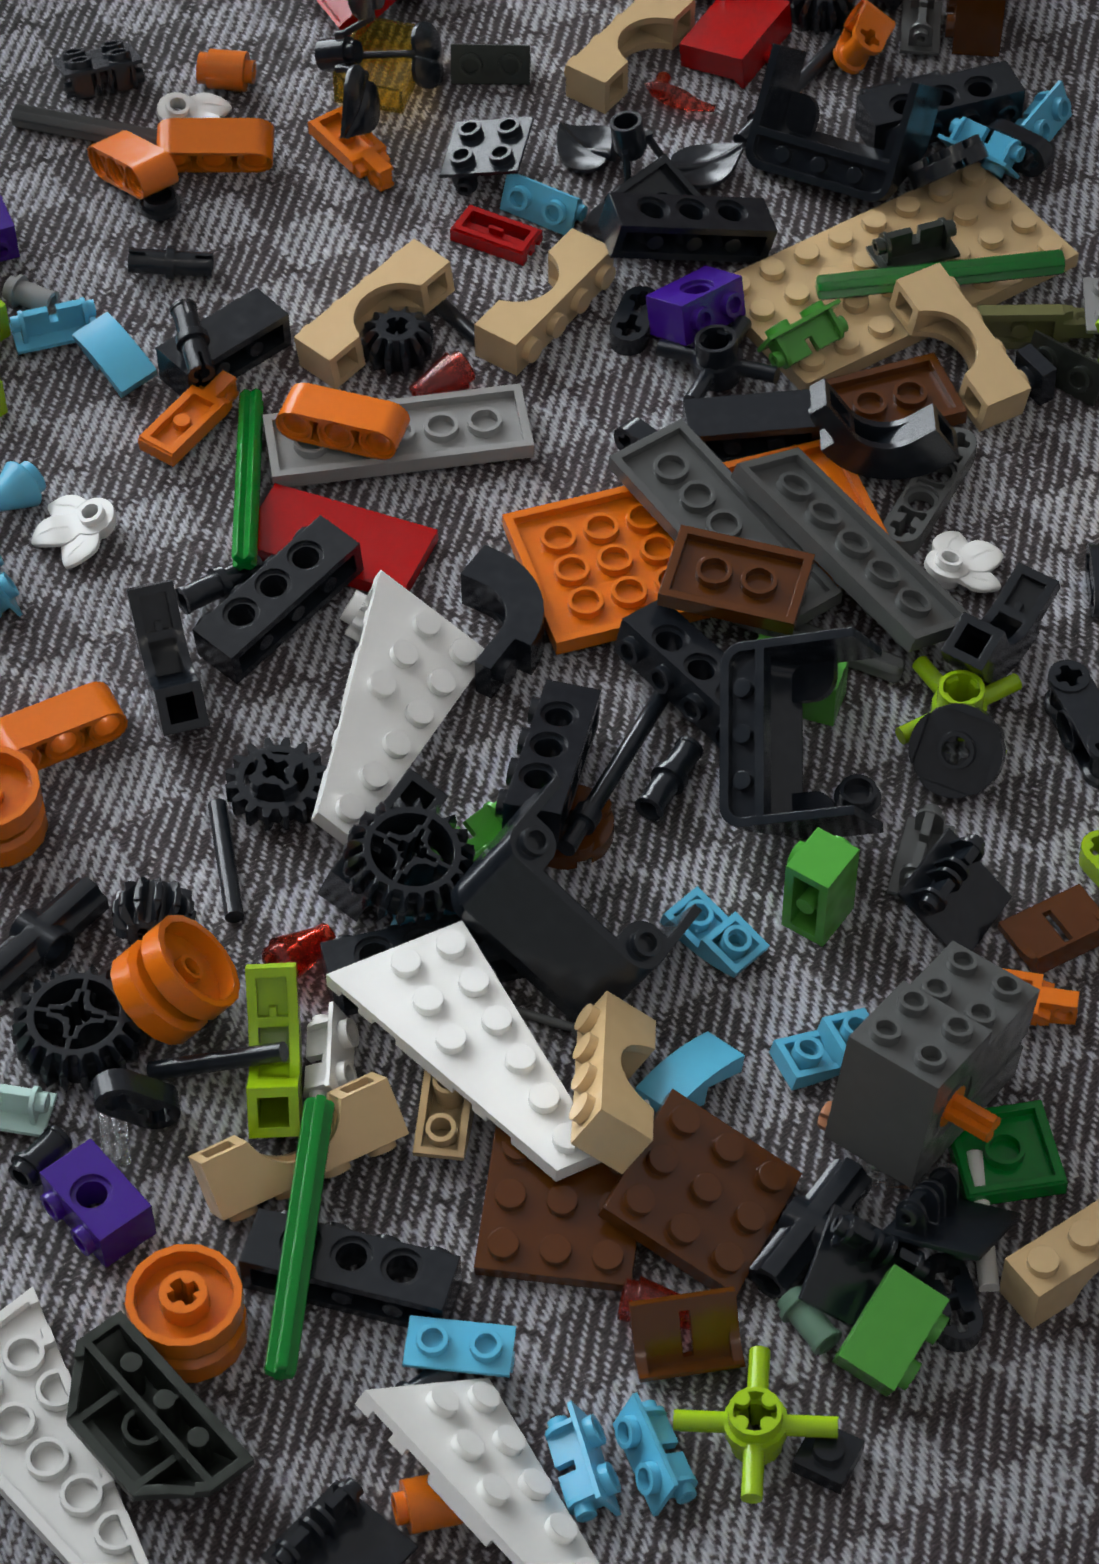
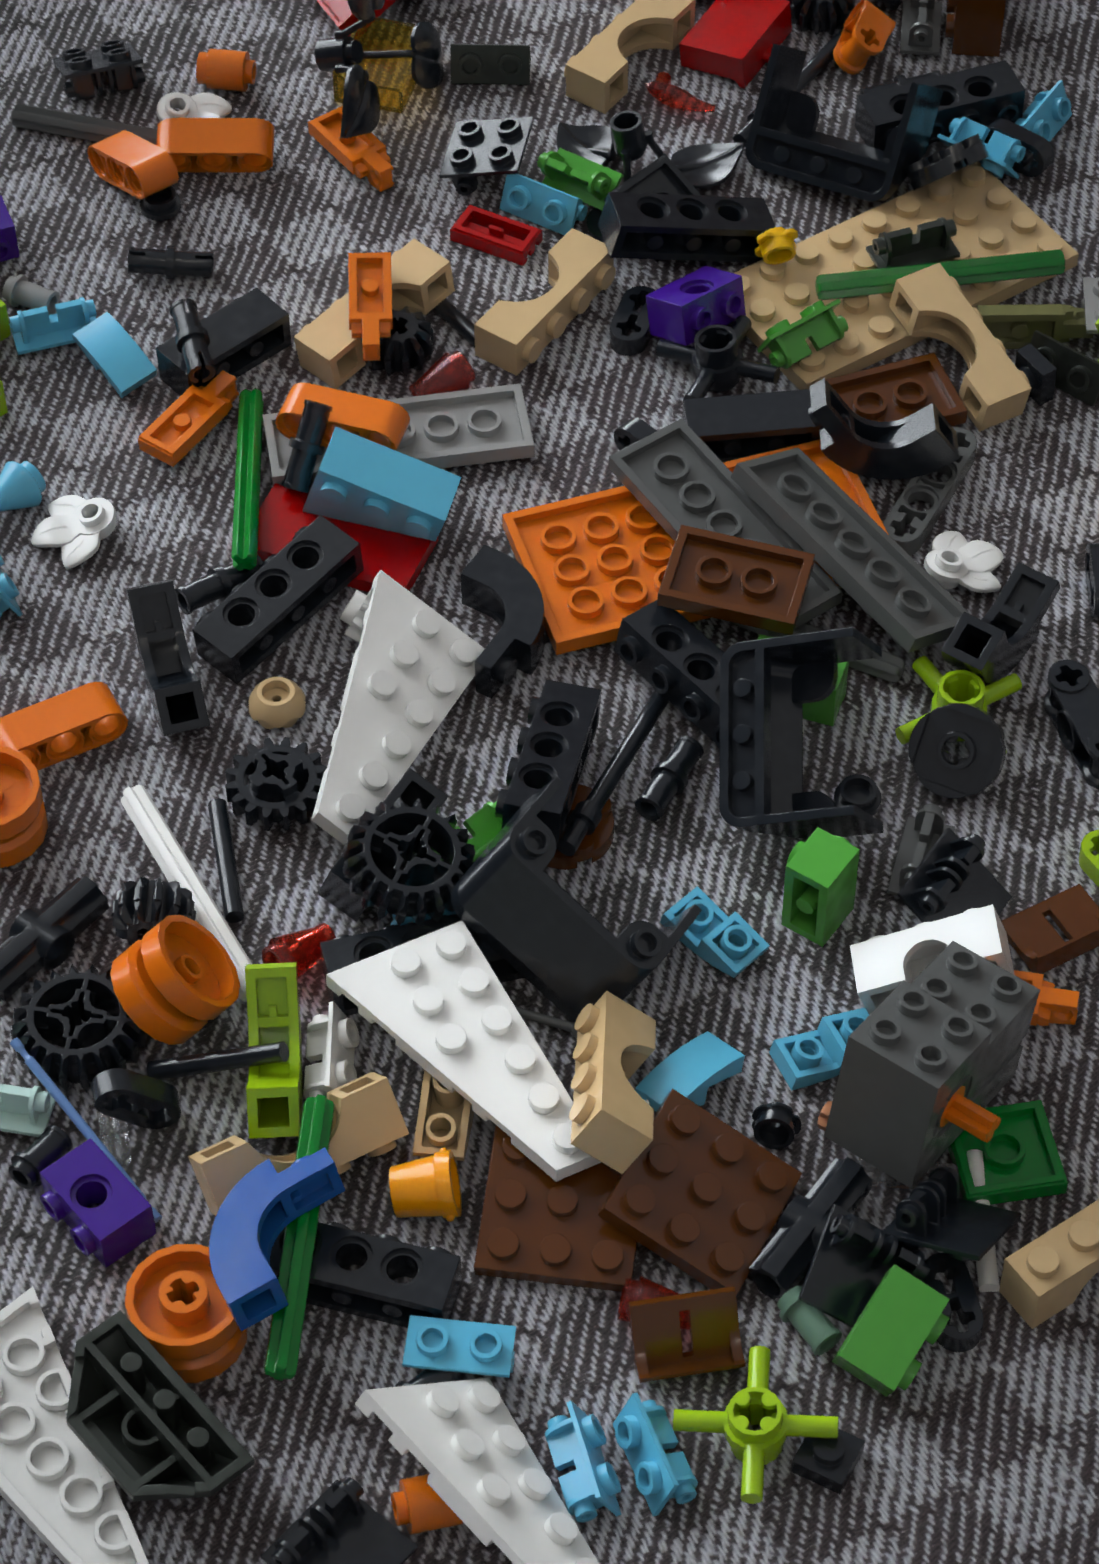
none -> medium blue piece [10,1038,162,1223]
none -> white axle [121,784,252,1002]
none -> blue arch [209,1147,346,1332]
none -> tan plate [248,677,306,729]
none -> black pin [281,399,333,493]
none -> medium azure wedge [302,427,461,541]
none -> orange hinge [348,252,393,361]
none -> light orange piece [389,1147,462,1222]
none -> bright green hinge [537,148,624,211]
none -> black plate [752,1102,802,1149]
none -> yellow plate [755,227,798,265]
none -> white arch [850,904,1015,1015]

